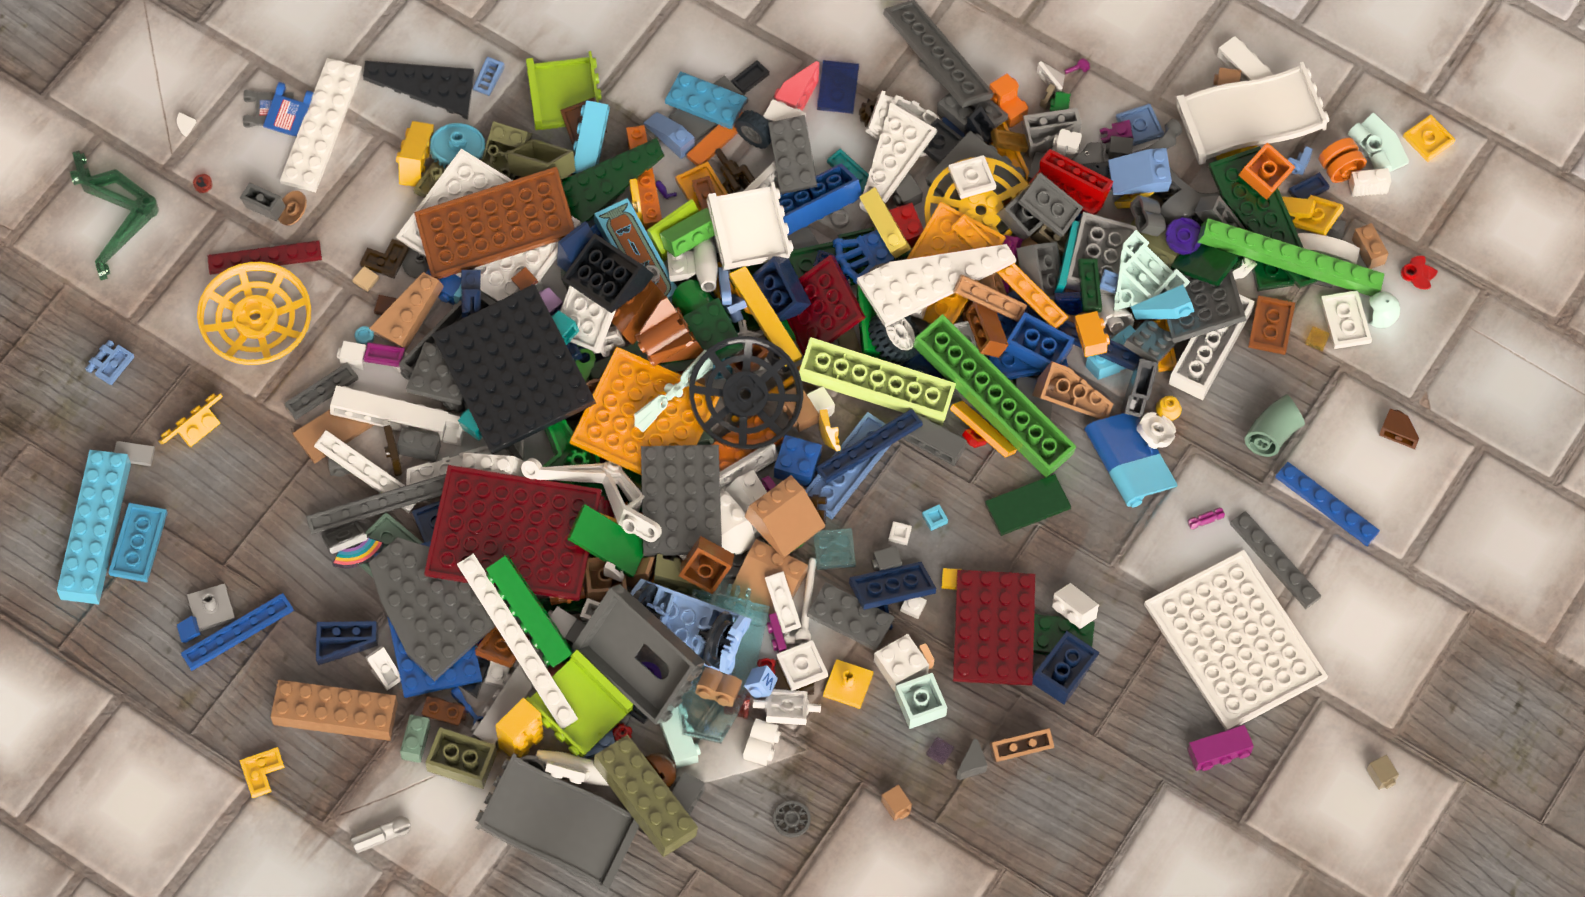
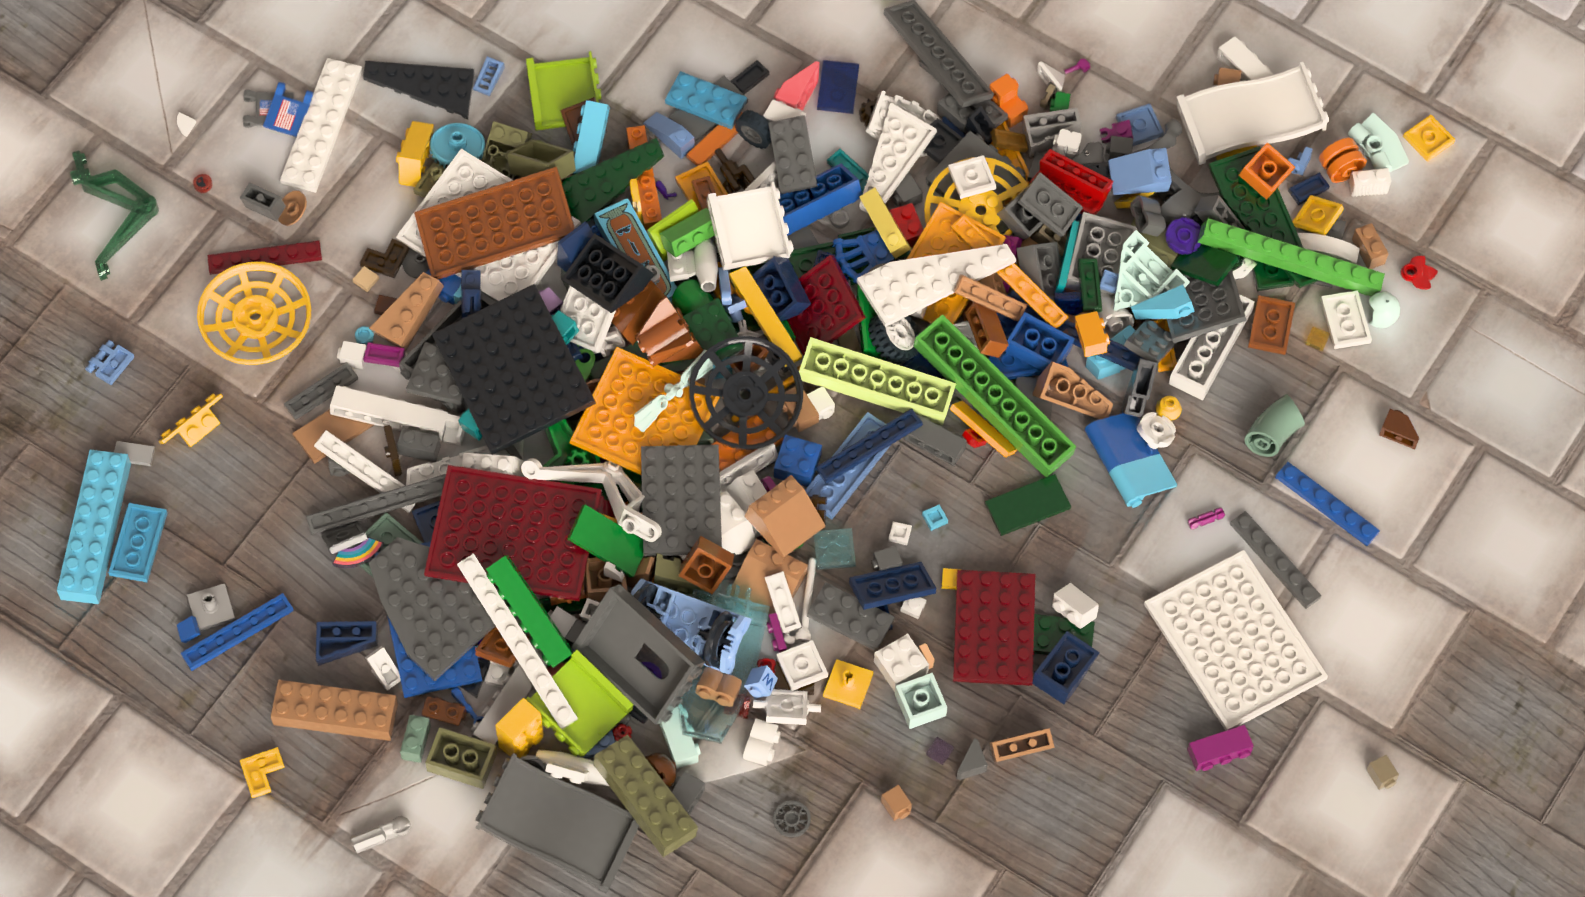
dark orange tile [511,267,538,290] -> none
yellow slope [819,409,841,451] -> none
yellow tile [1282,196,1316,218] -> none

